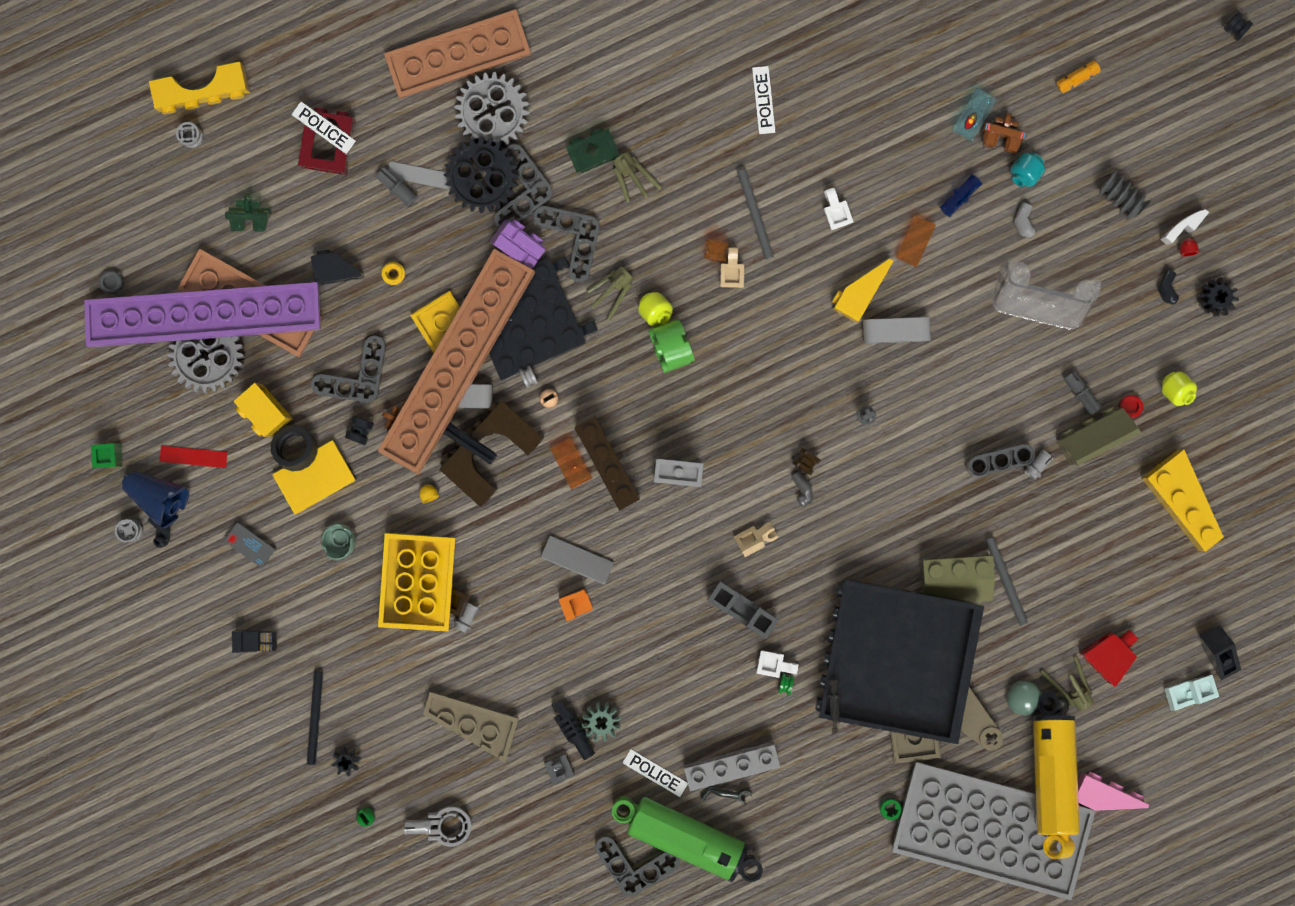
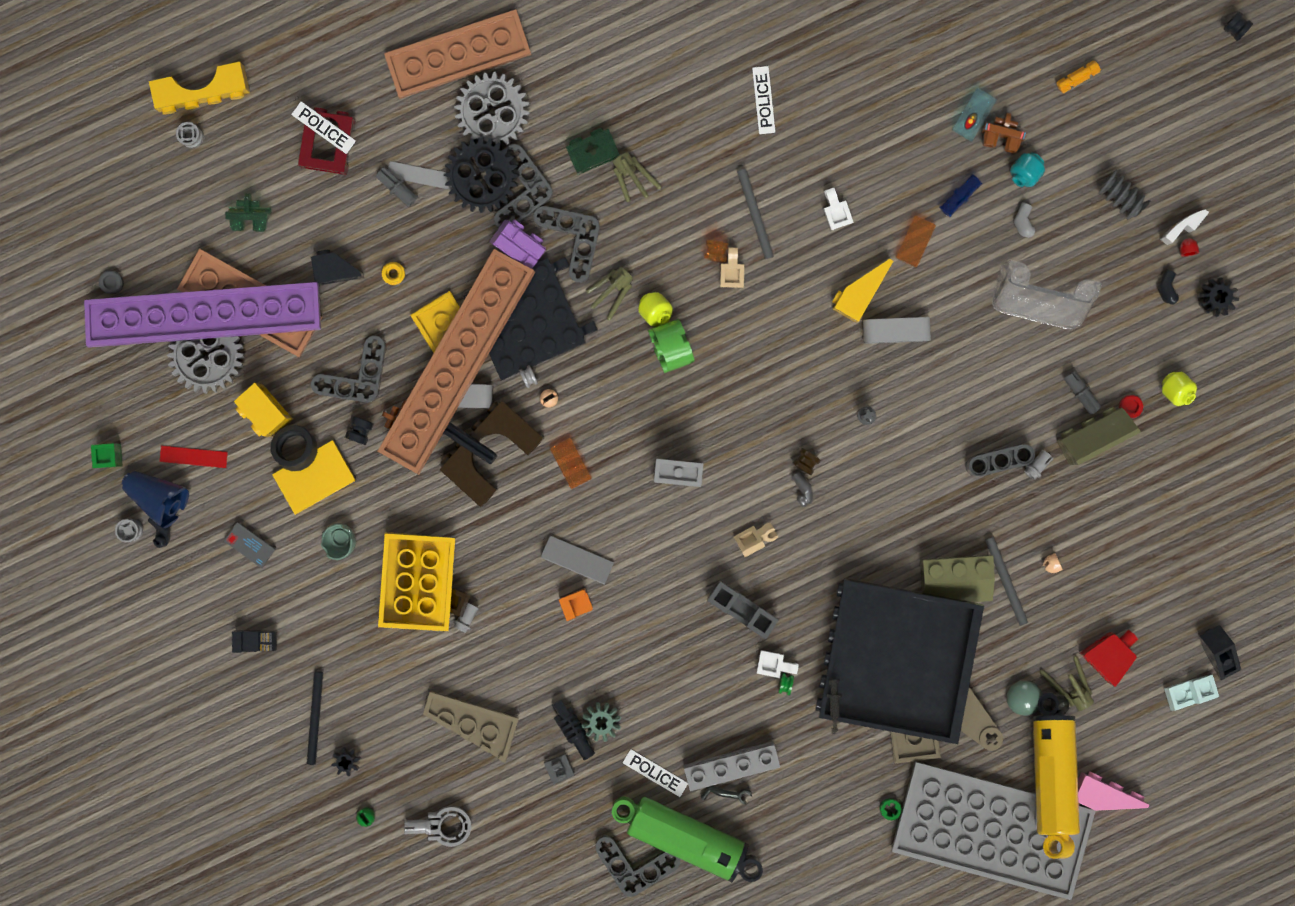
yellow hinge [419,484,439,503] -> none
dark brown arch [574,417,640,511] -> none
yellow wedge [1141,449,1224,552] -> none
none -> light nougat hinge [1043,553,1063,573]

